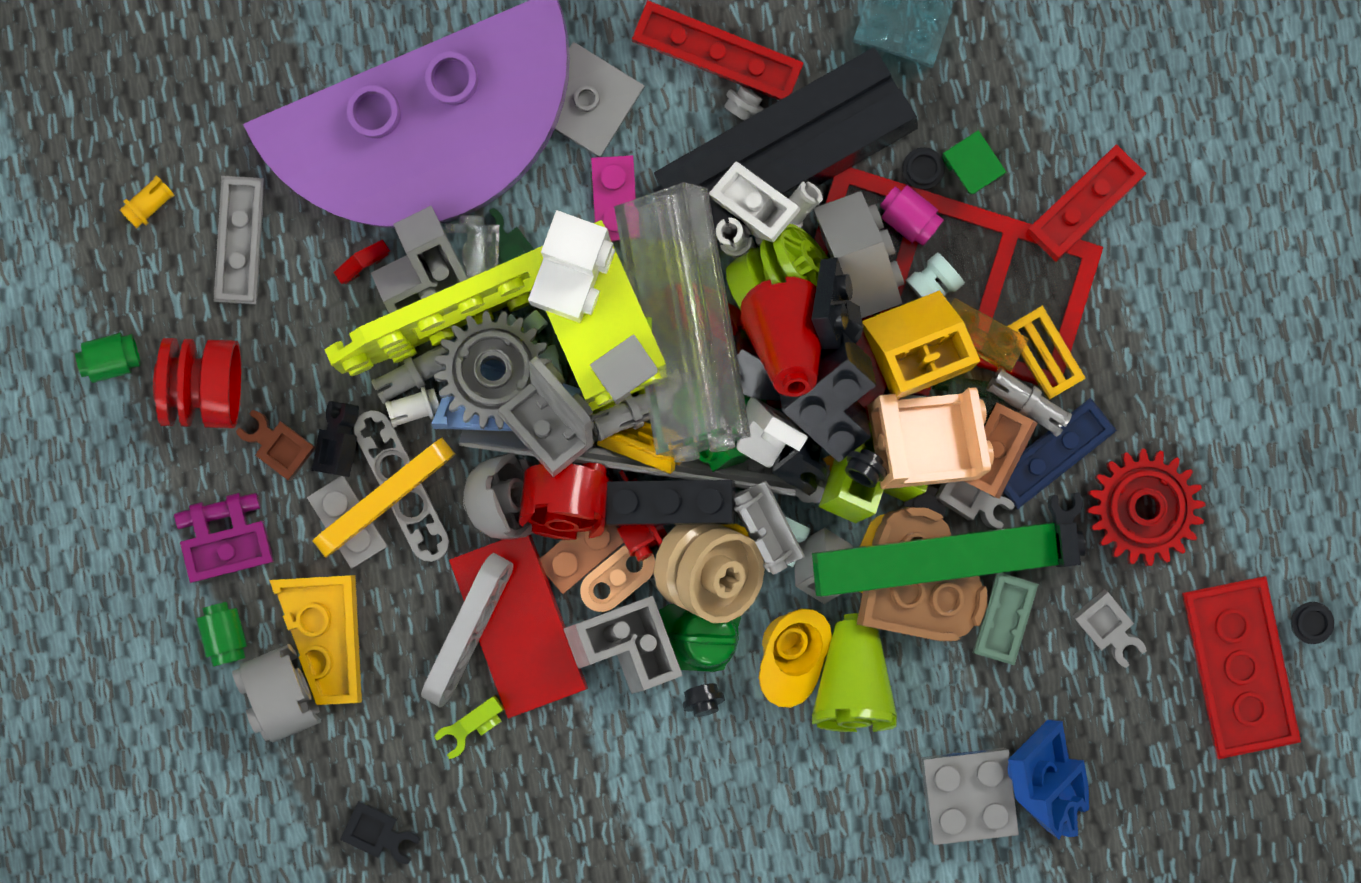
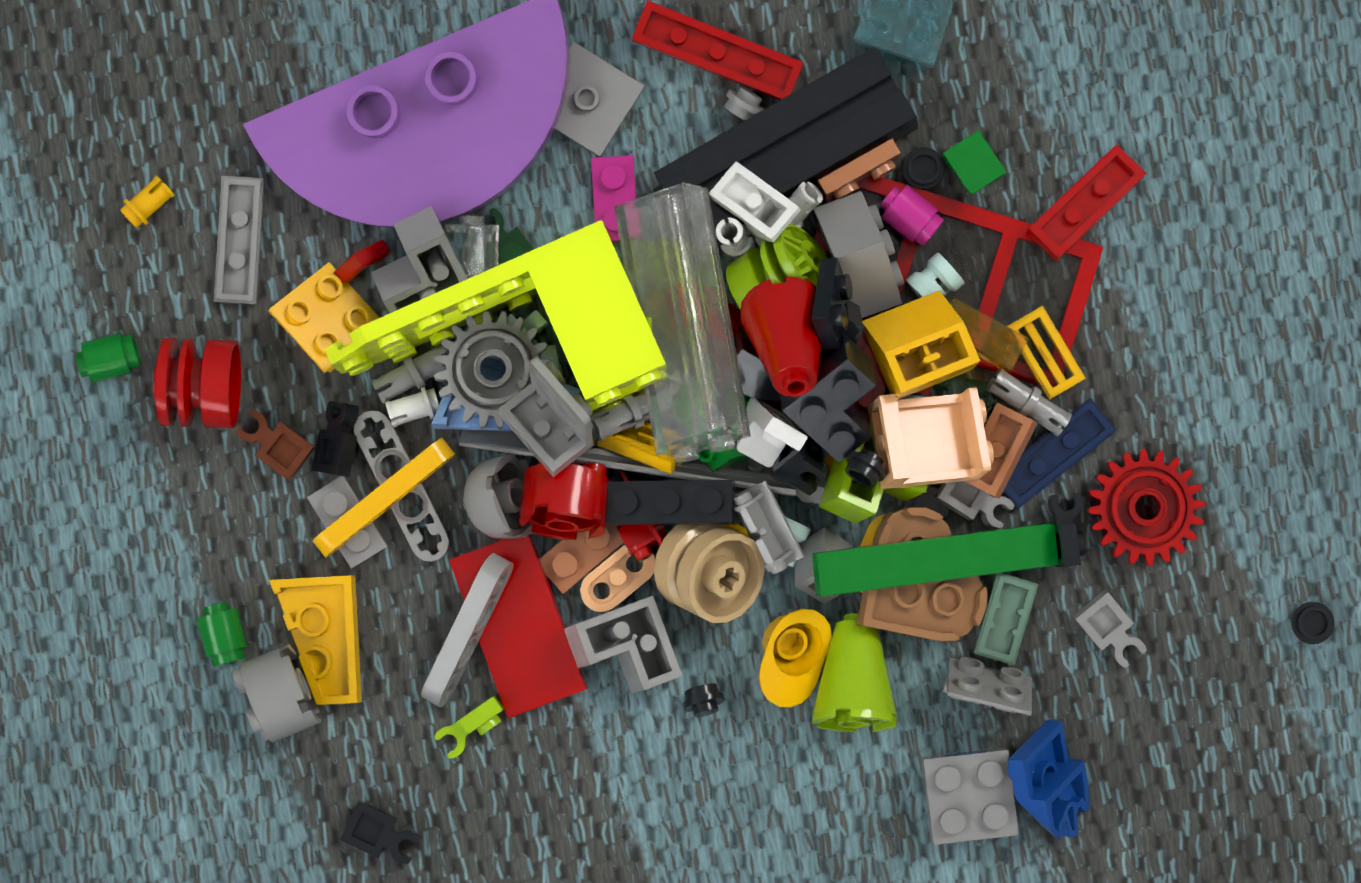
magenta plate [174,493,274,583] -> none
white brick [528,210,615,323] -> none
light grey panel [590,334,658,405] -> none
green piece [659,604,741,672] -> none
red tile [1182,576,1301,759] -> none
none -> yellow hinge [268,262,380,373]
none -> nougat plate [817,139,901,201]
none -> light grey hinge [942,657,1032,716]

